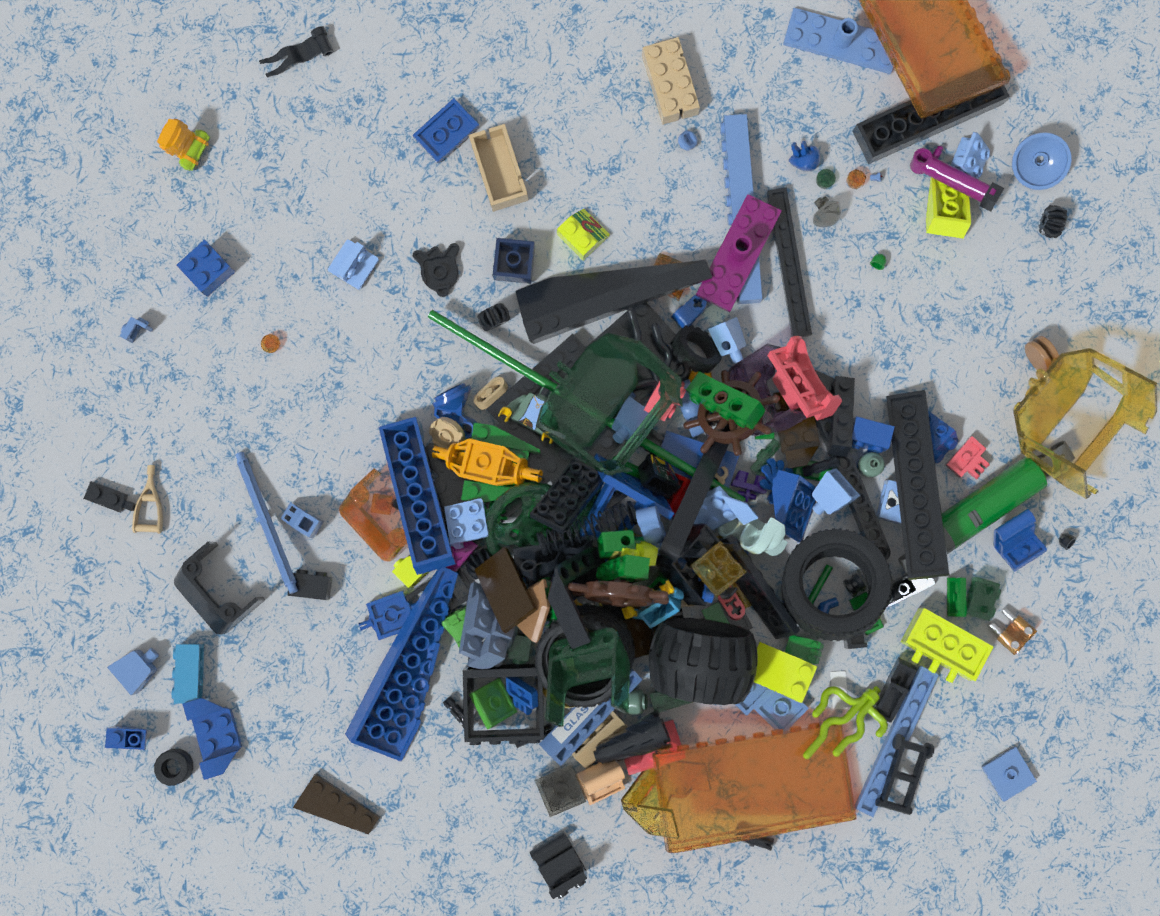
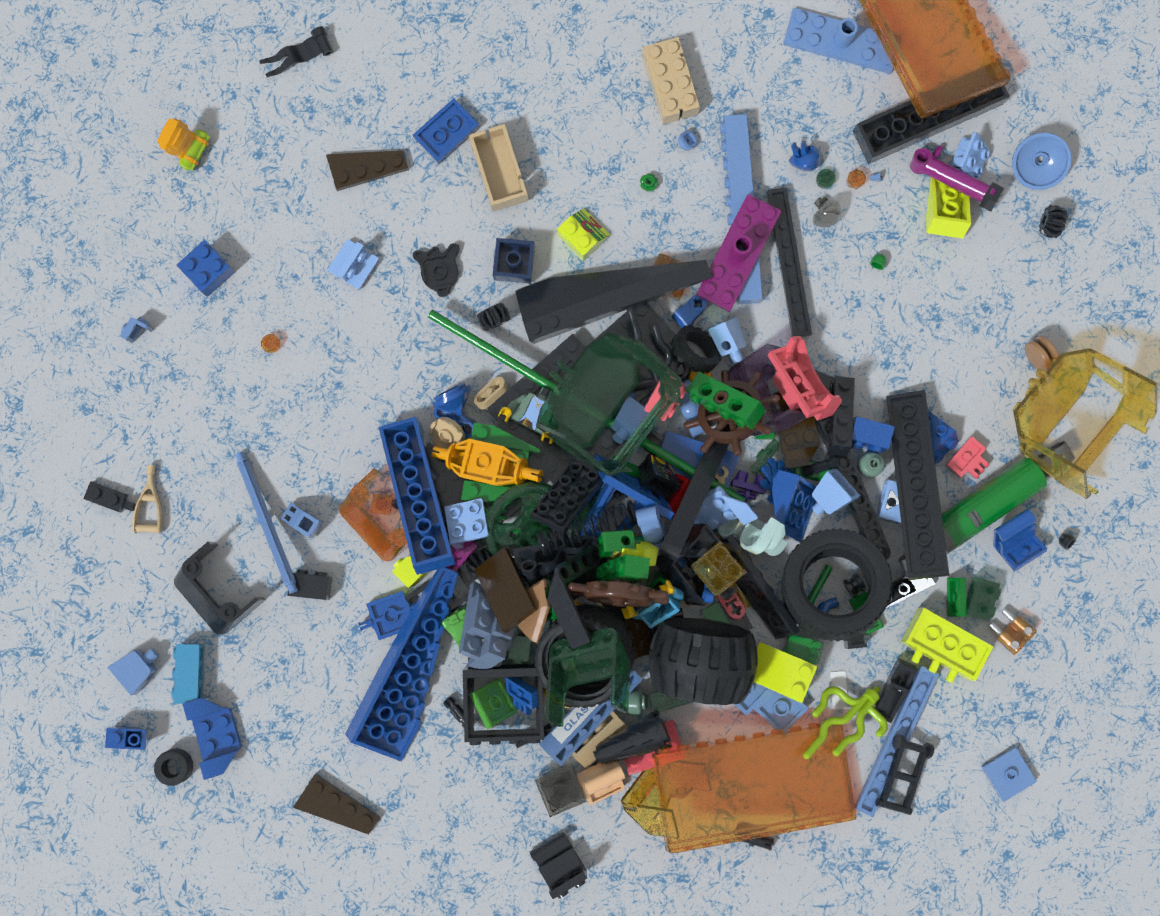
none -> dark brown wing [326,150,409,191]
none -> green plate [640,173,658,192]

